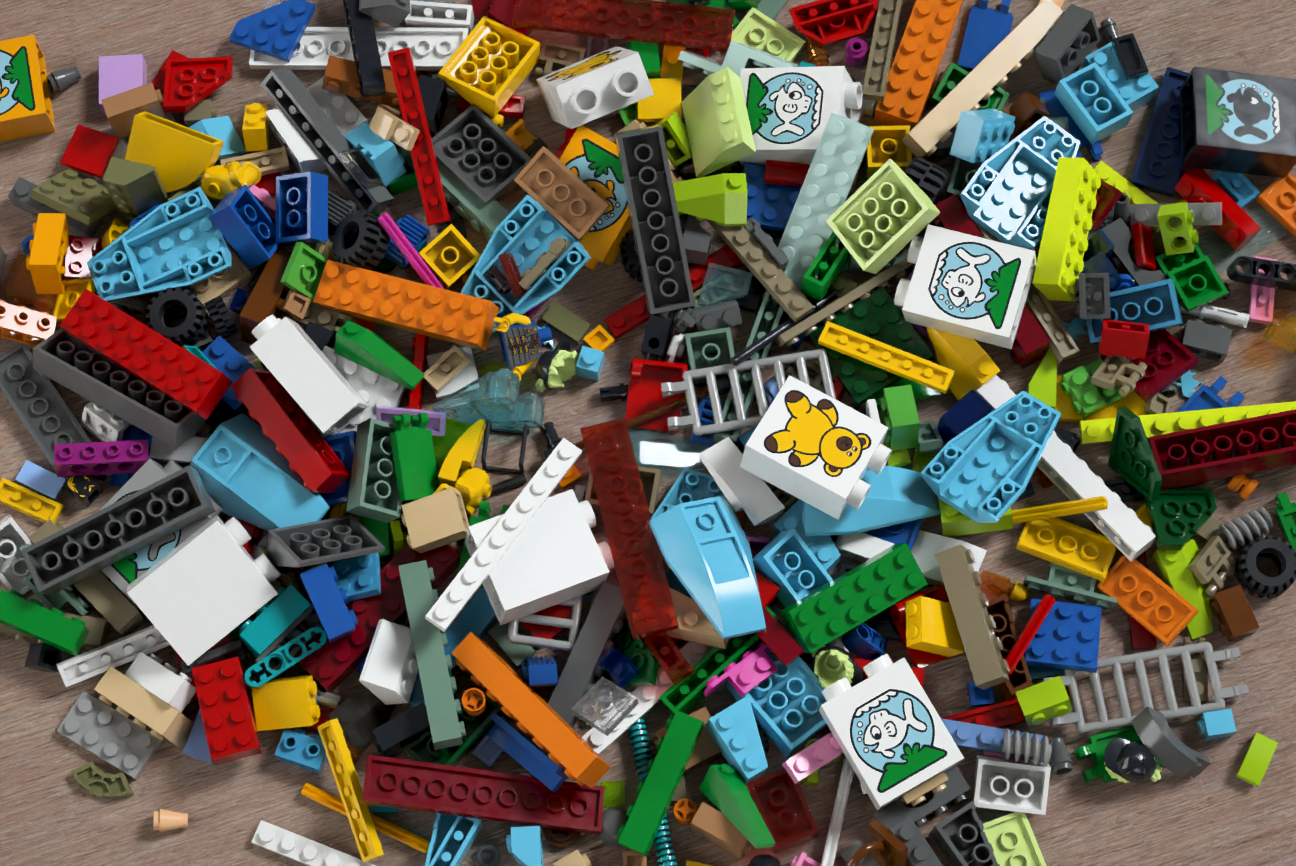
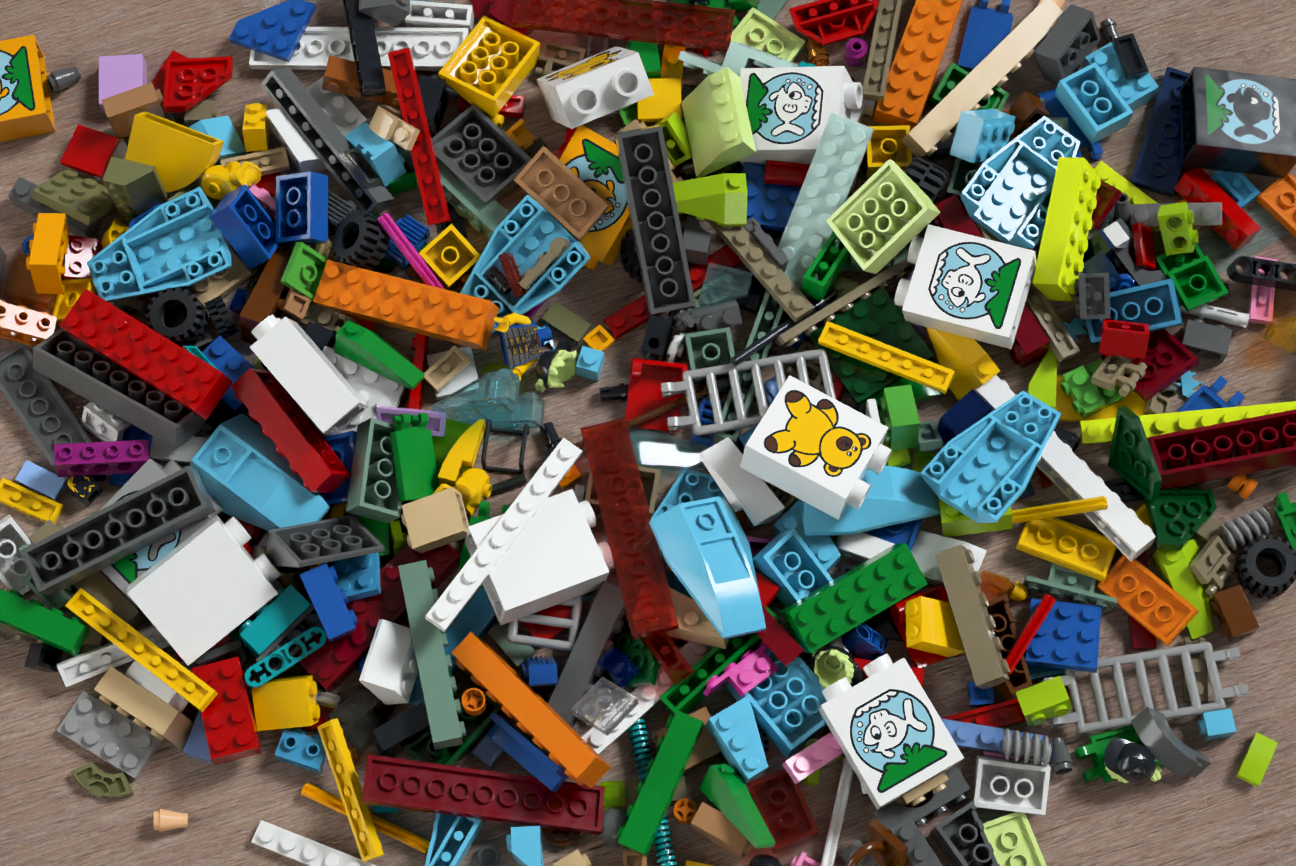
none -> yellow plate [65,588,218,712]
none -> white slope [1103,222,1129,249]

